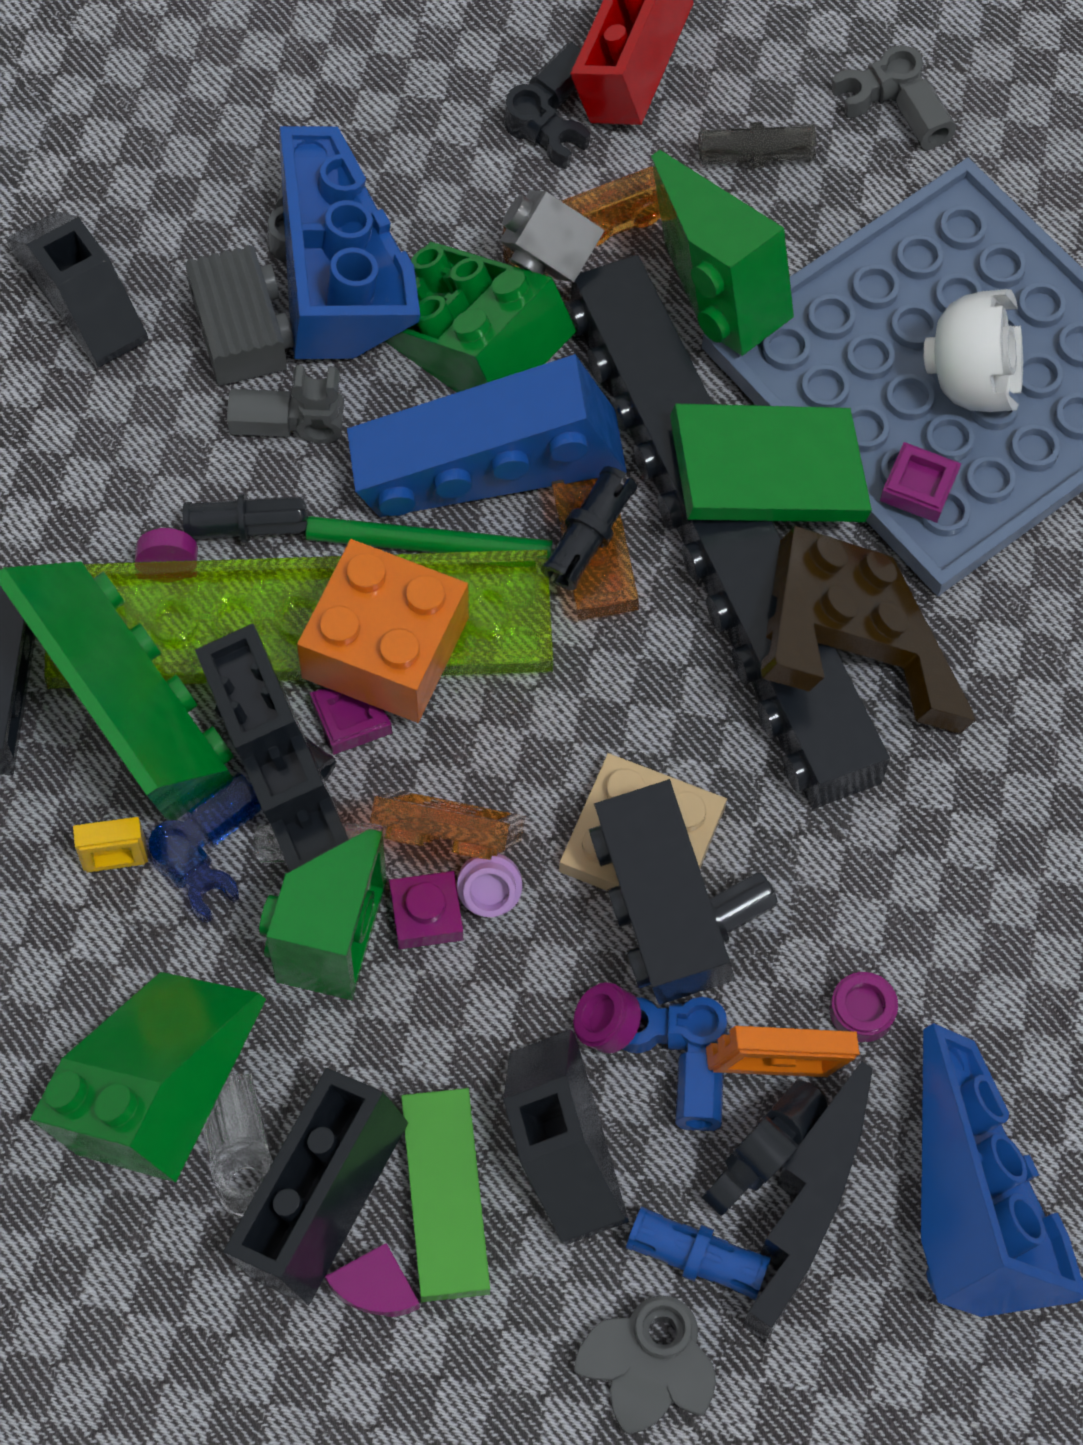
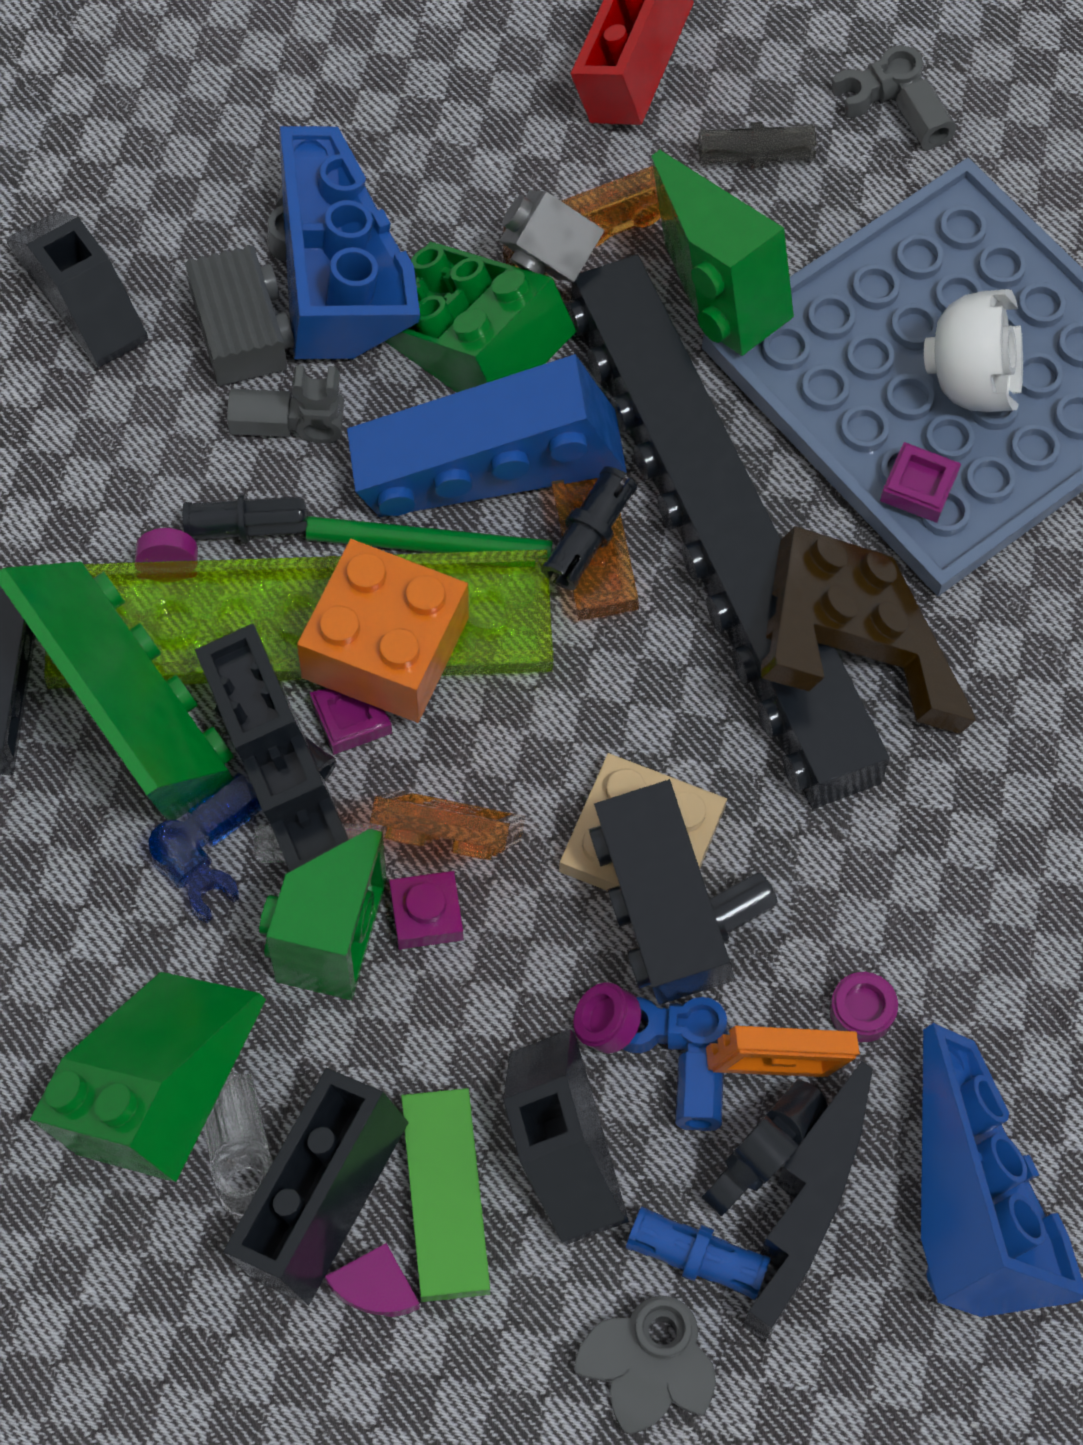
yellow tile [73,817,149,873] -> none
lavender plate [457,852,522,917] -> none
black bar [503,42,591,169] -> none
green tile [670,404,872,522] -> none

